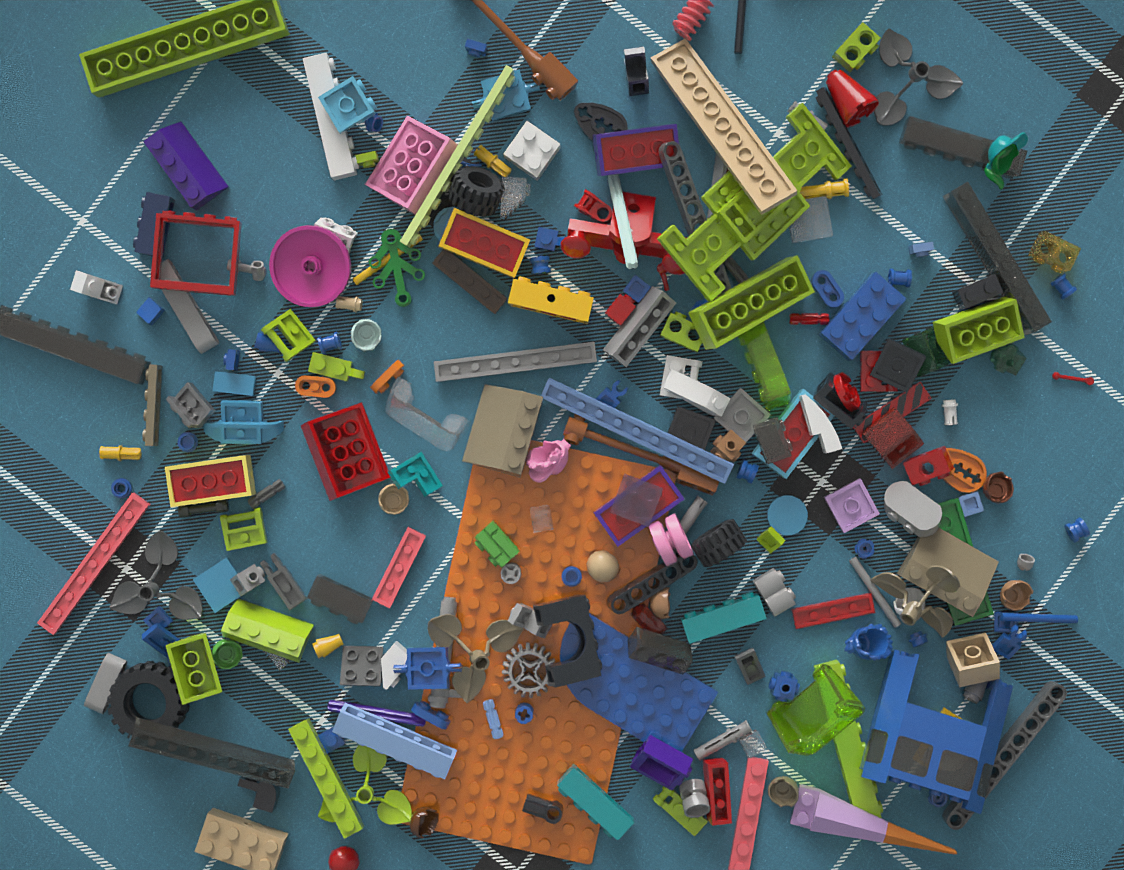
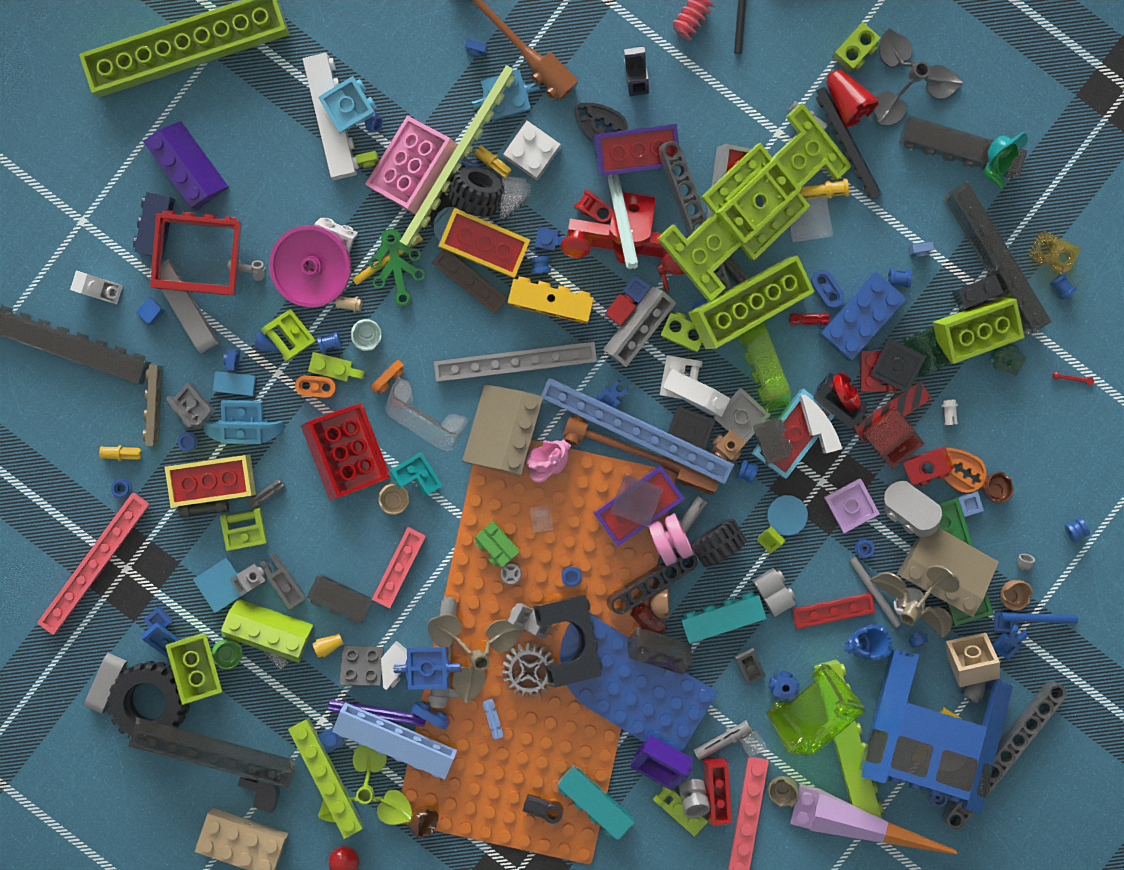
dark grey plant [109,531,203,620] -> none
blue bush [515,702,534,724] -> none
tan hair [586,550,619,582] -> none
tan plate [651,38,797,215] -> none

